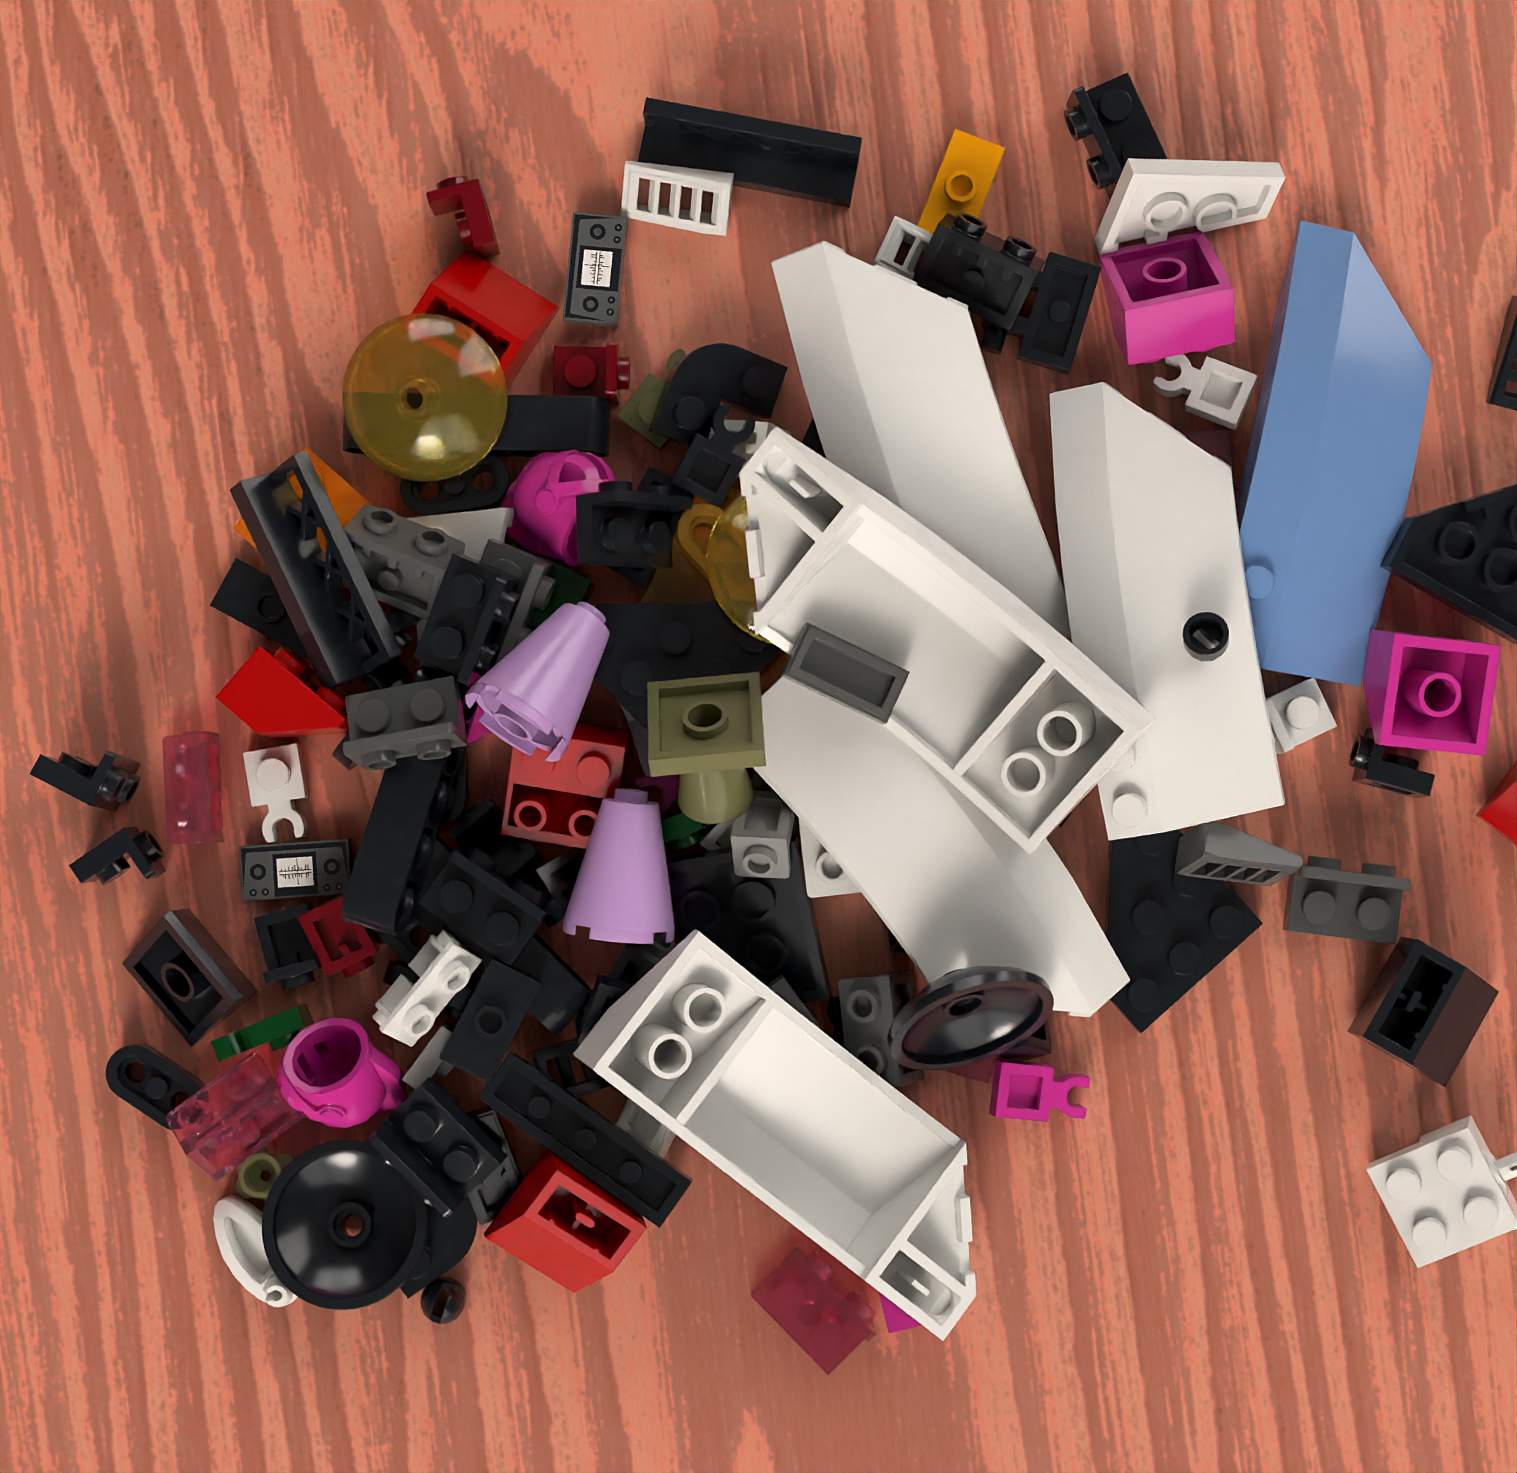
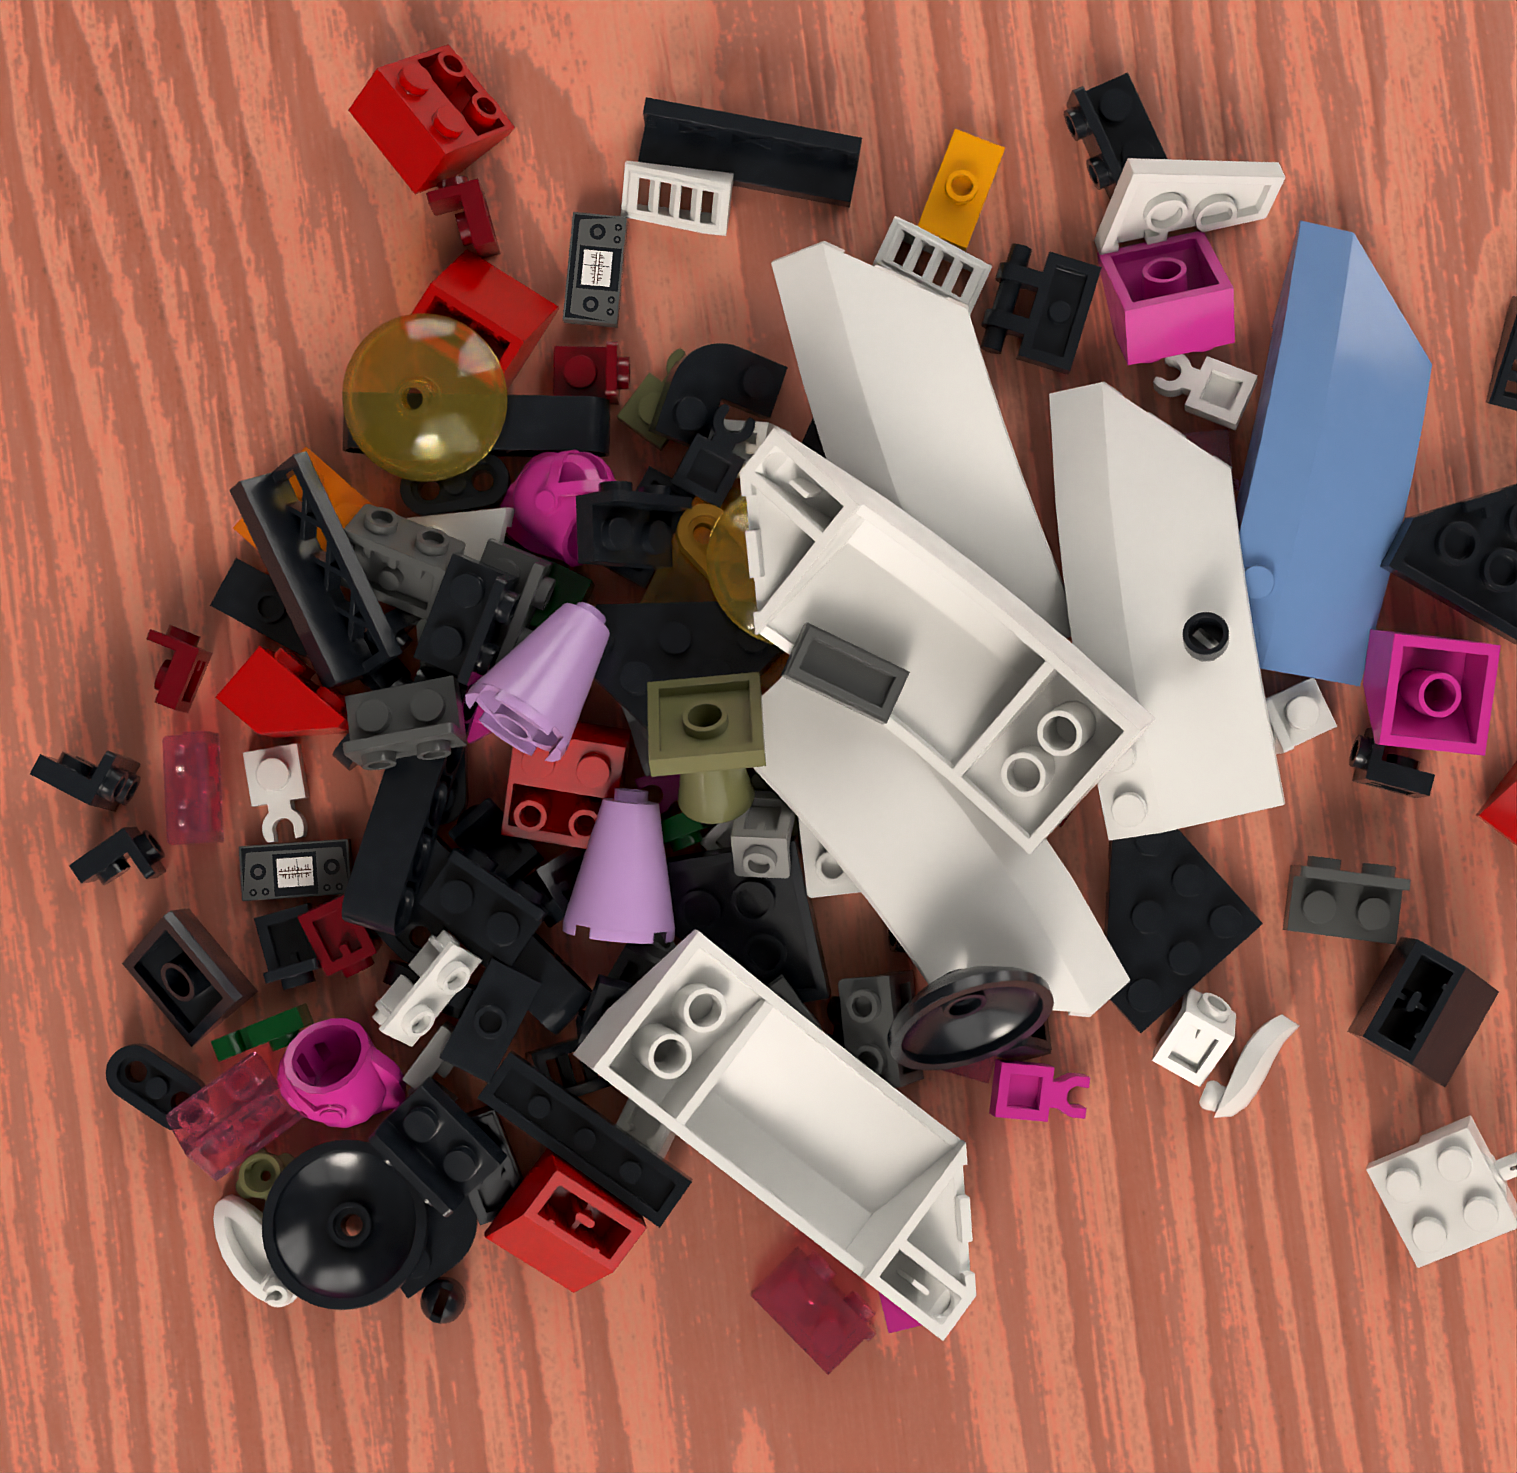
black bracket [912,212,1045,331] -> none
dark grey slope [1175,821,1303,886] -> none
none -> dark red bracket [146,625,213,713]
none -> red slope [348,44,515,195]
none -> white bracket [1152,988,1236,1087]
none -> white arm [1199,1014,1300,1118]

